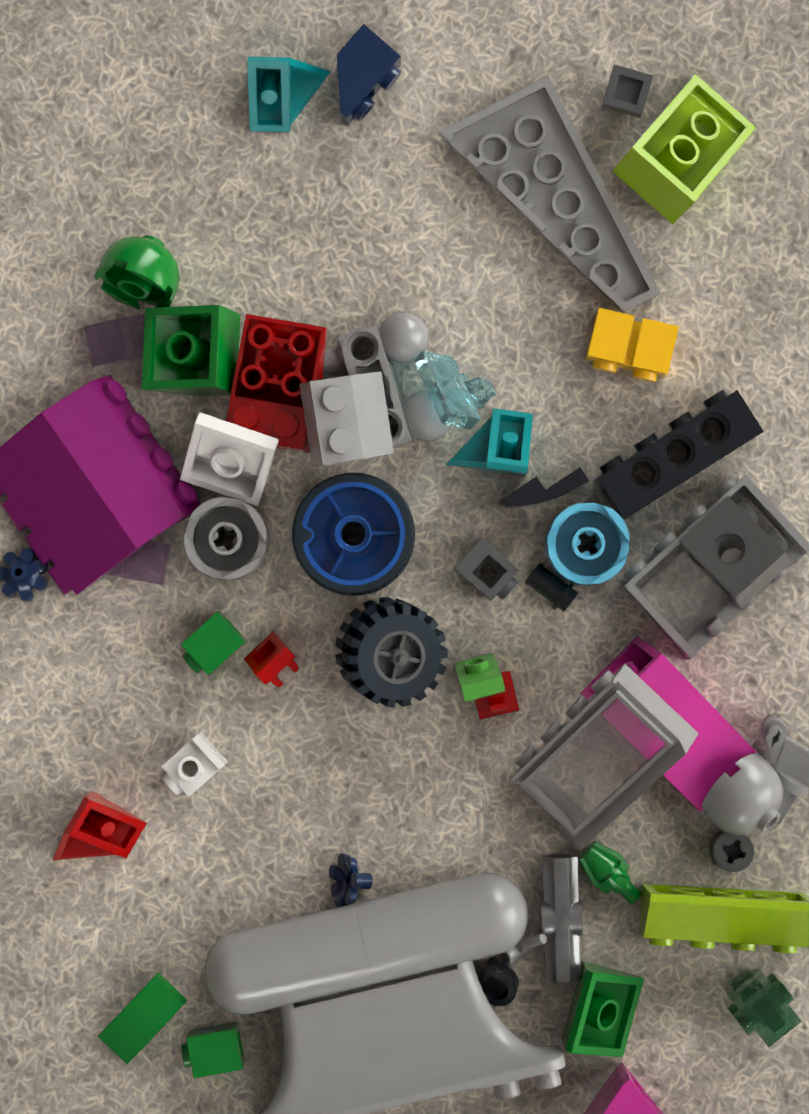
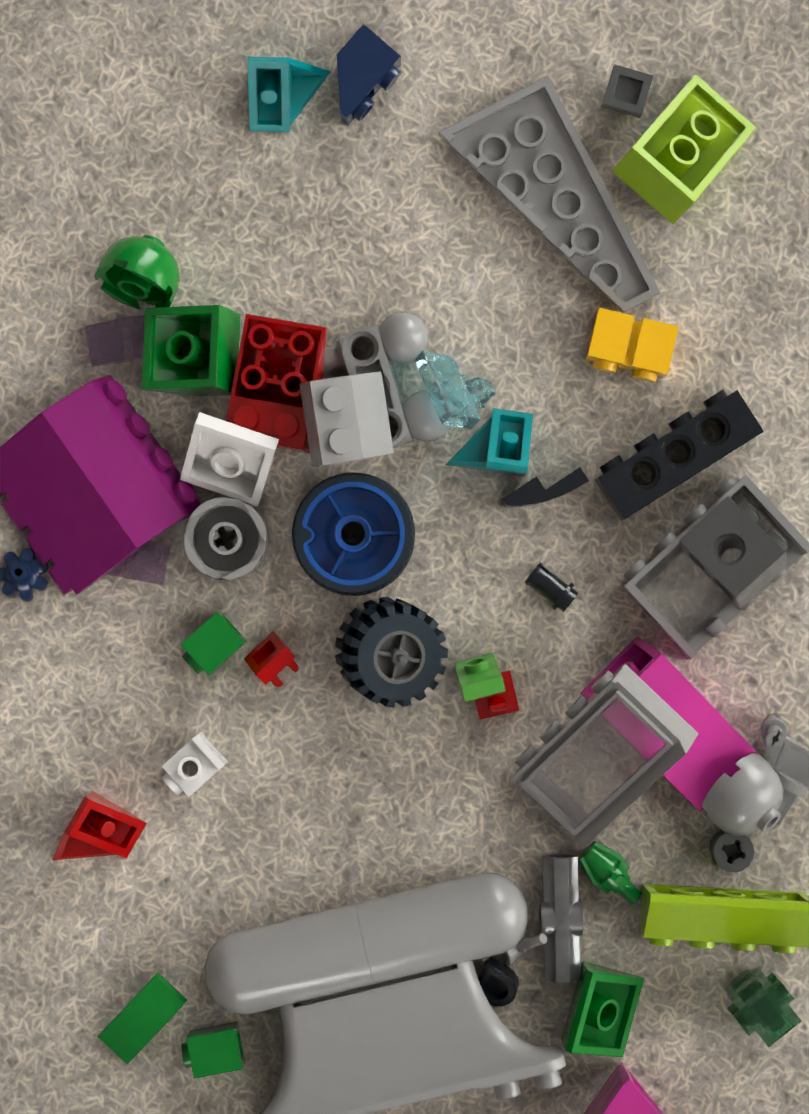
dark blue plant [329,853,373,907] -> none
dark grey brick [454,537,518,601] -> none
medium azure brick [544,502,630,585] -> none

